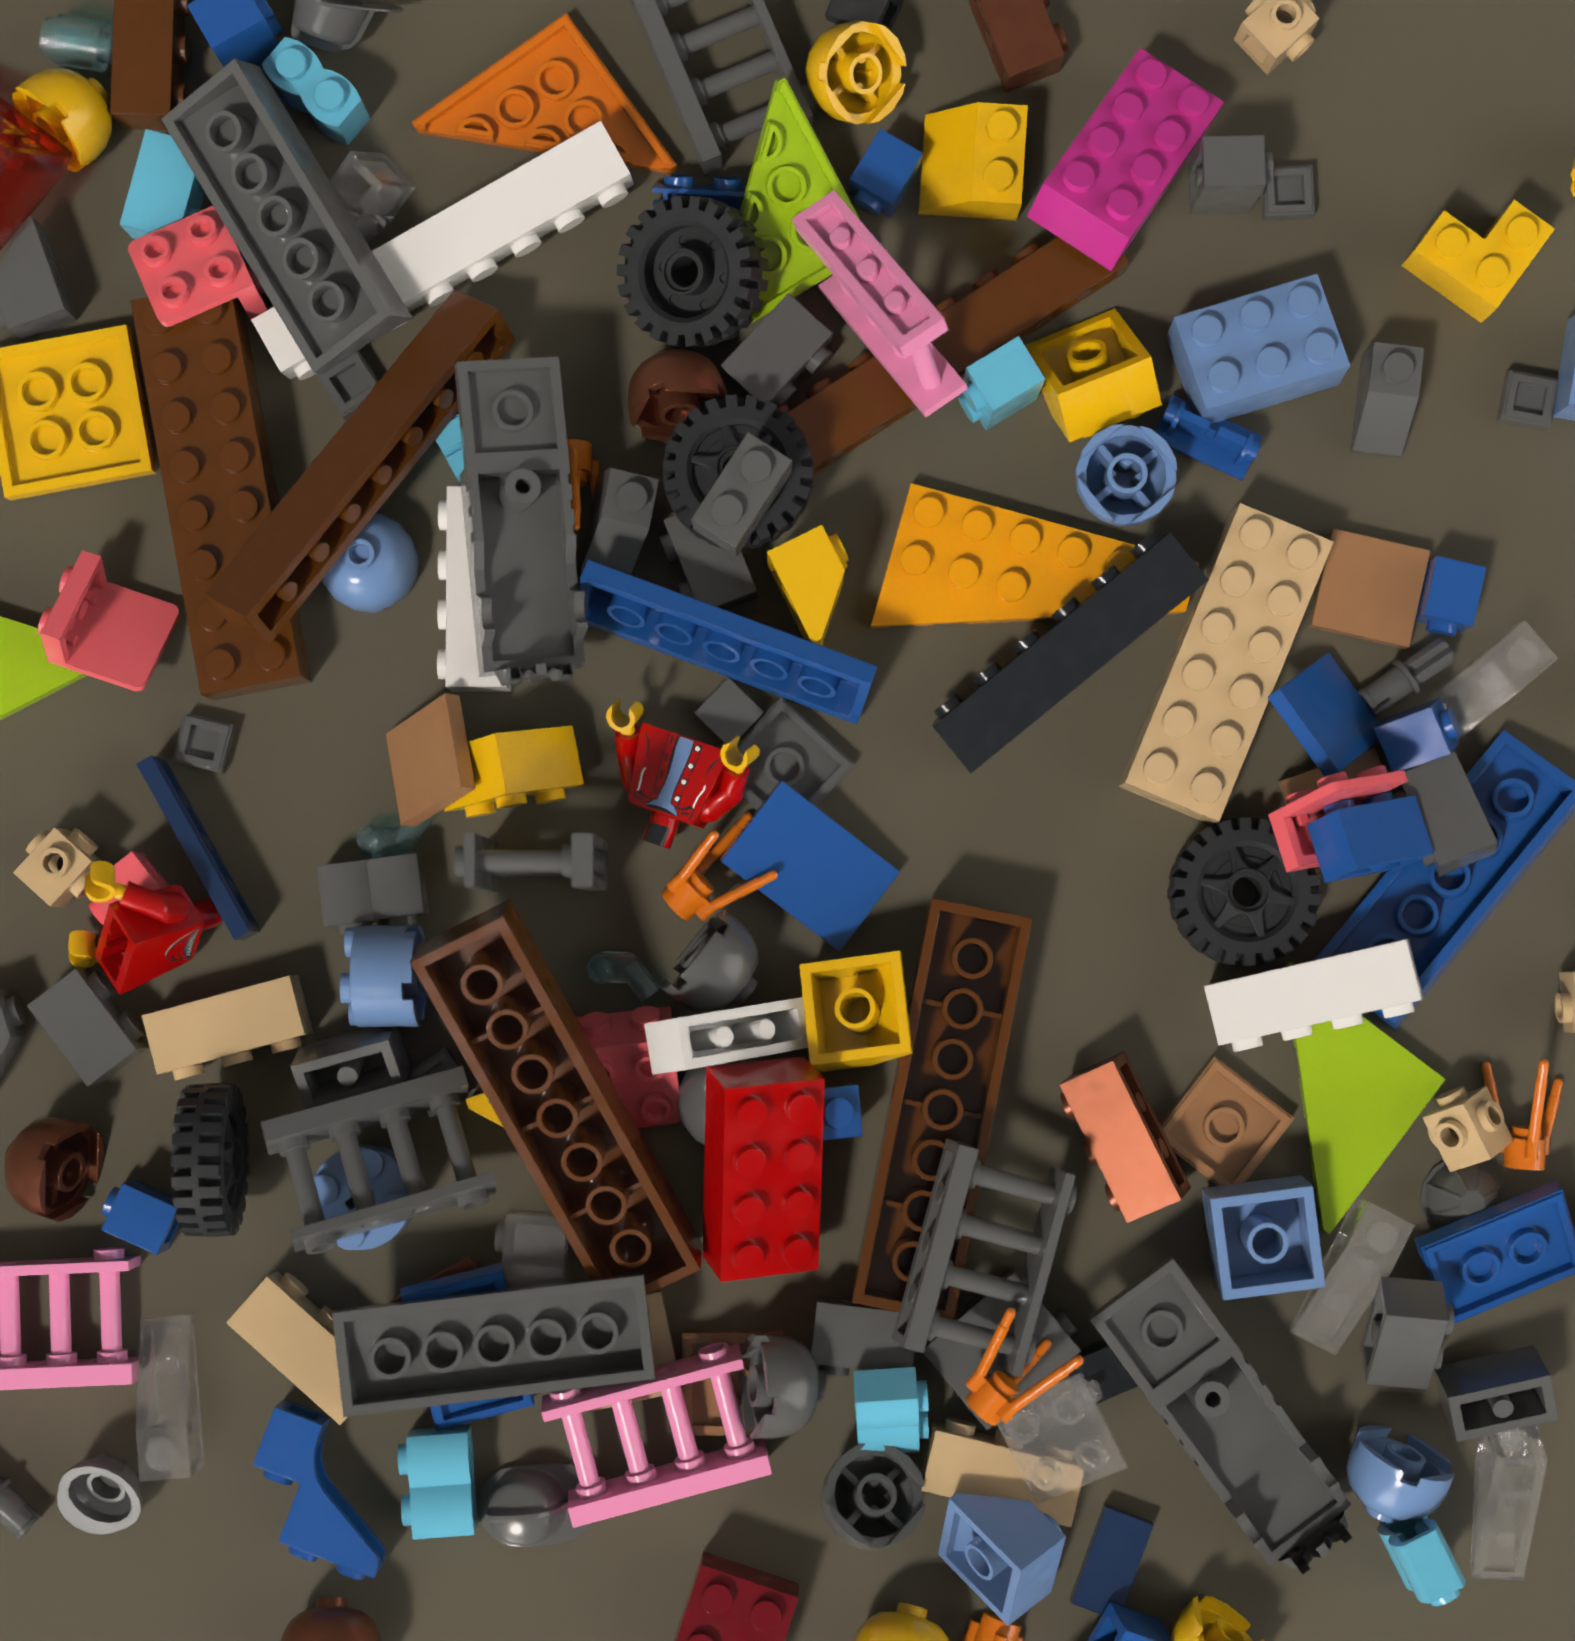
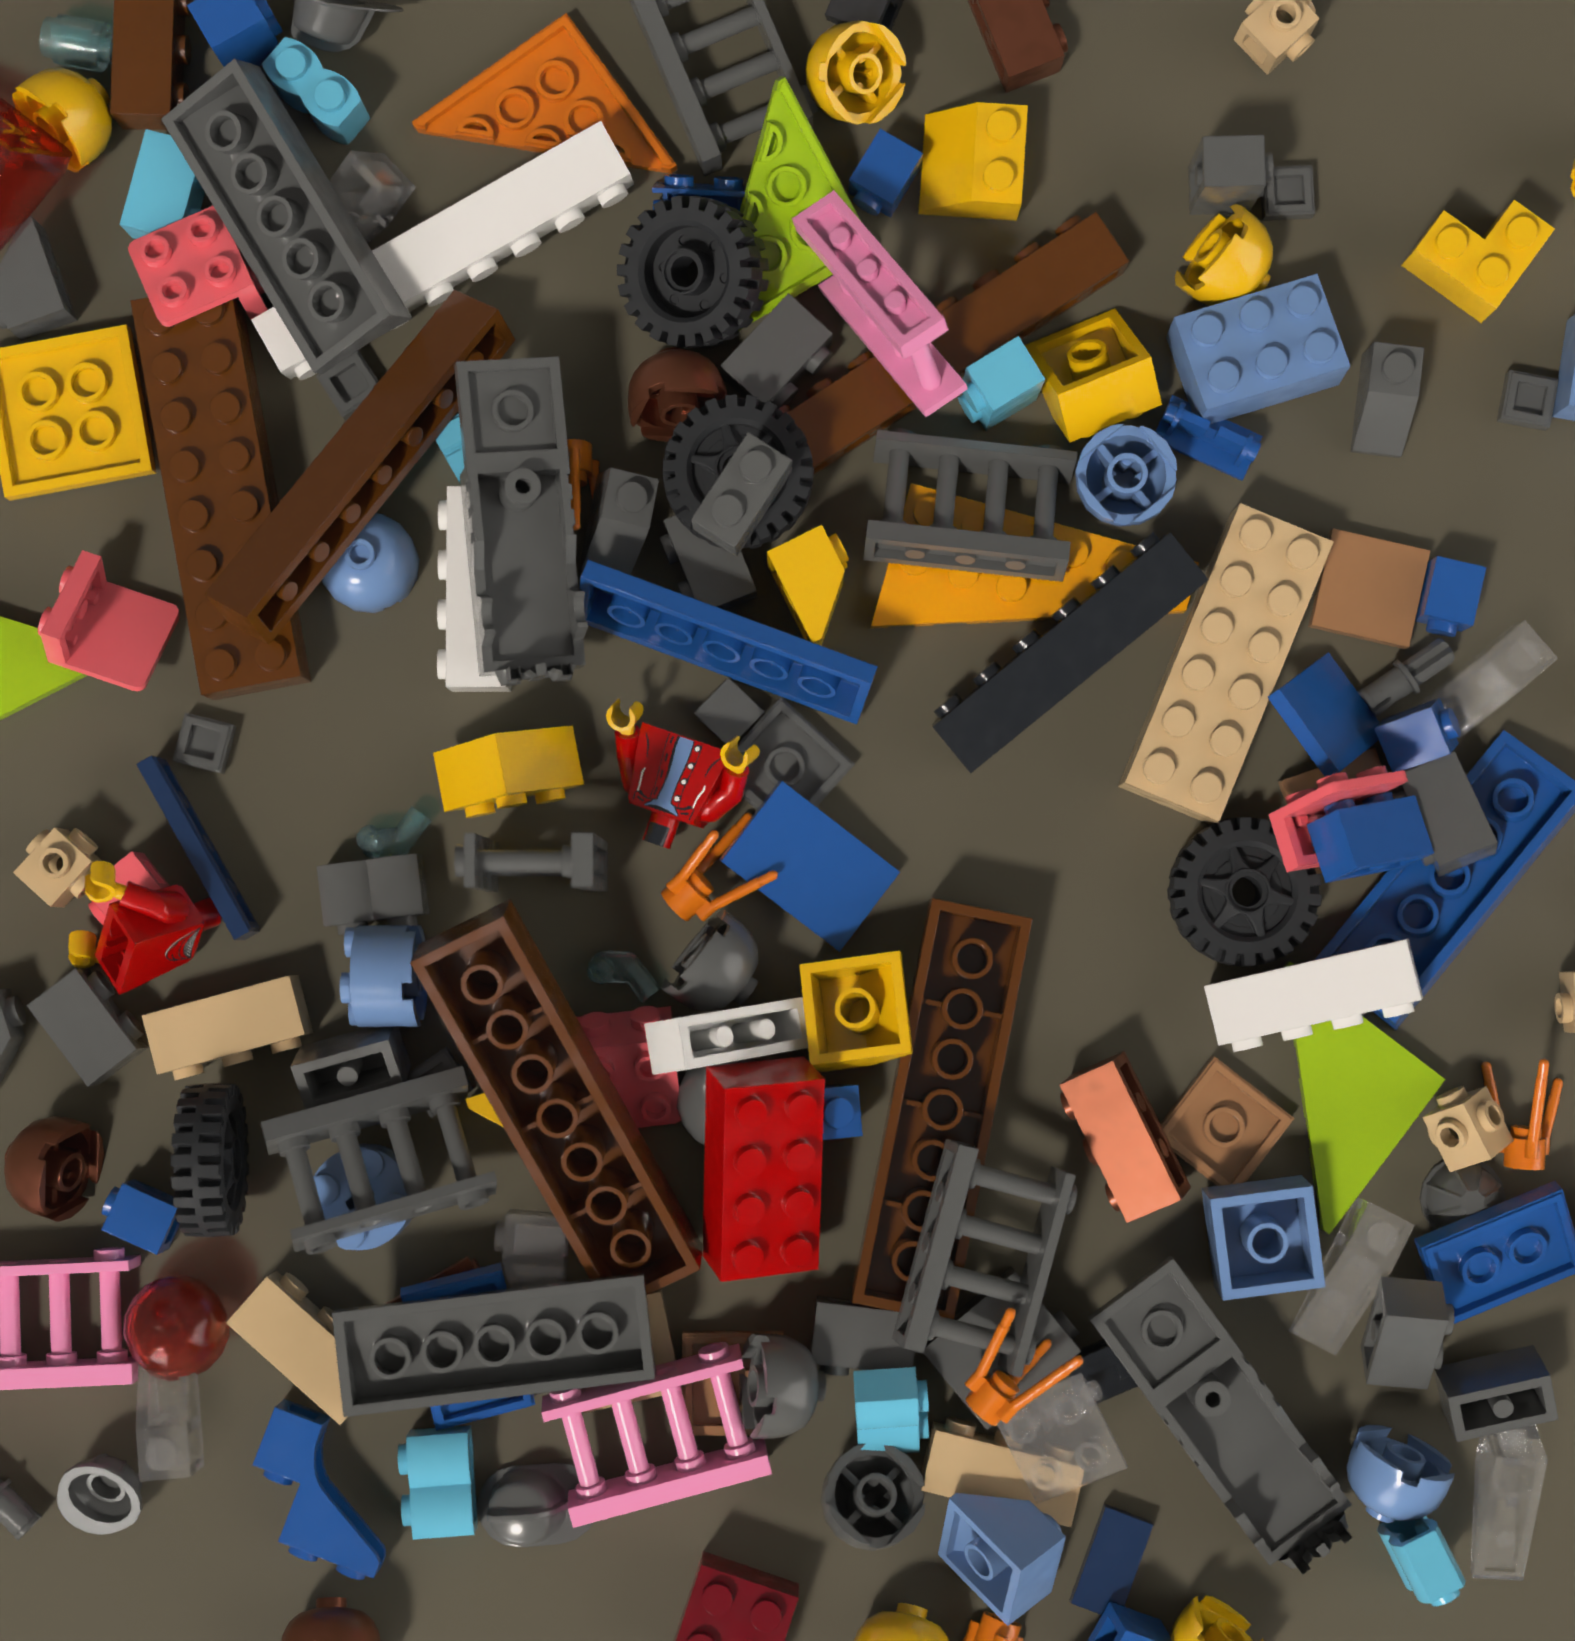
medium nougat tile [386,693,476,827] -> none
dark pink brick [1027,48,1224,271] -> none
none -> clear red cylinder [123,1274,230,1381]
none -> dark grey fence [863,428,1077,582]
none -> yellow cylinder [1175,204,1273,306]

